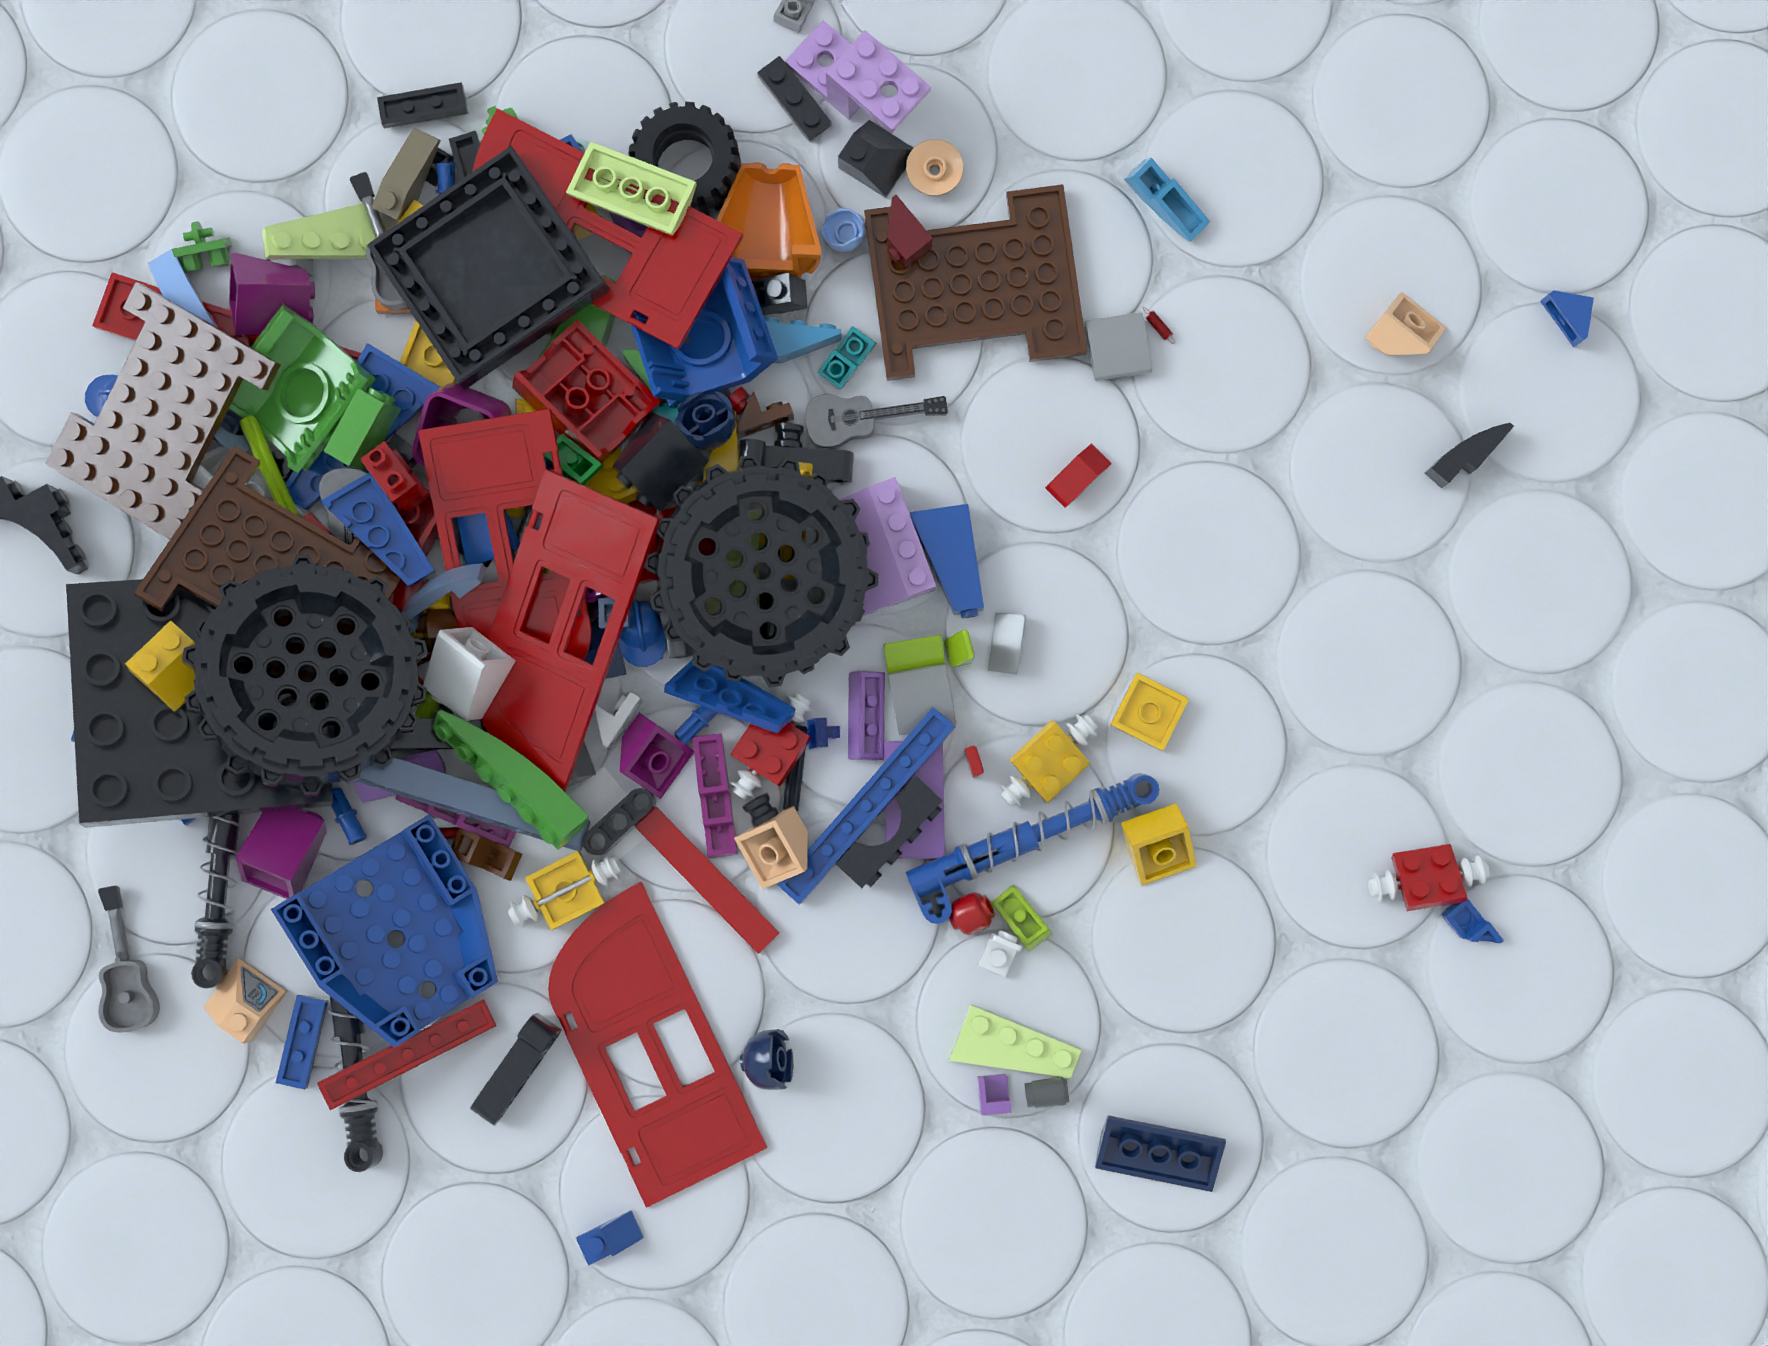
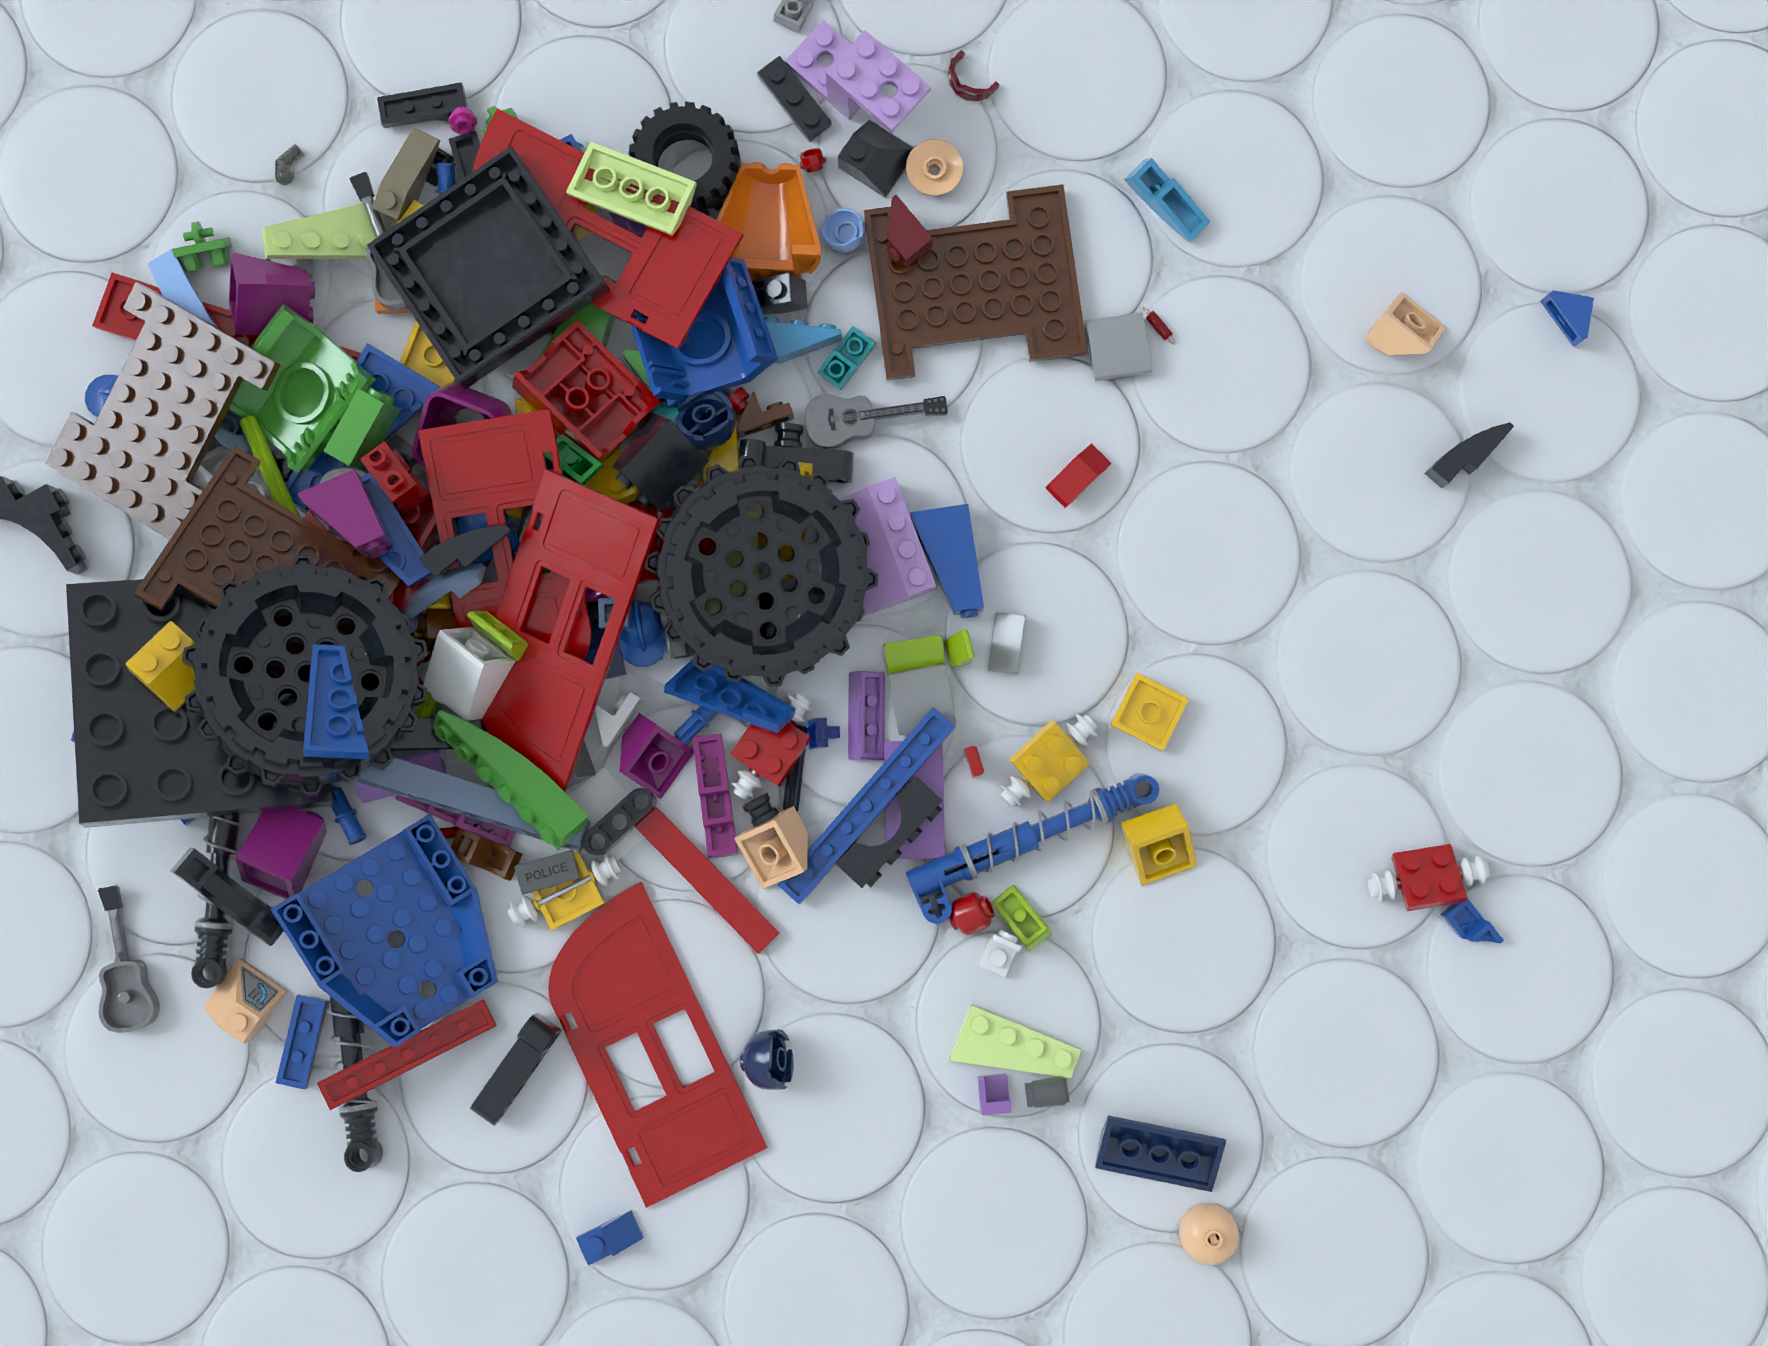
none -> black arch [170,847,284,946]
none -> clear smoke arm [275,144,305,185]
none -> magenta slope [297,469,393,558]
none -> blue wing [303,644,369,759]
none -> black slope [419,522,517,577]
none -> dark pink plate [449,107,478,134]
none -> lime slope [467,611,528,661]
none -> dark grey tile [514,849,581,895]
none -> red plate [799,148,827,173]
none -> dark red helmet [948,50,1000,101]
none -> light nougat cylinder [1179,1203,1240,1265]

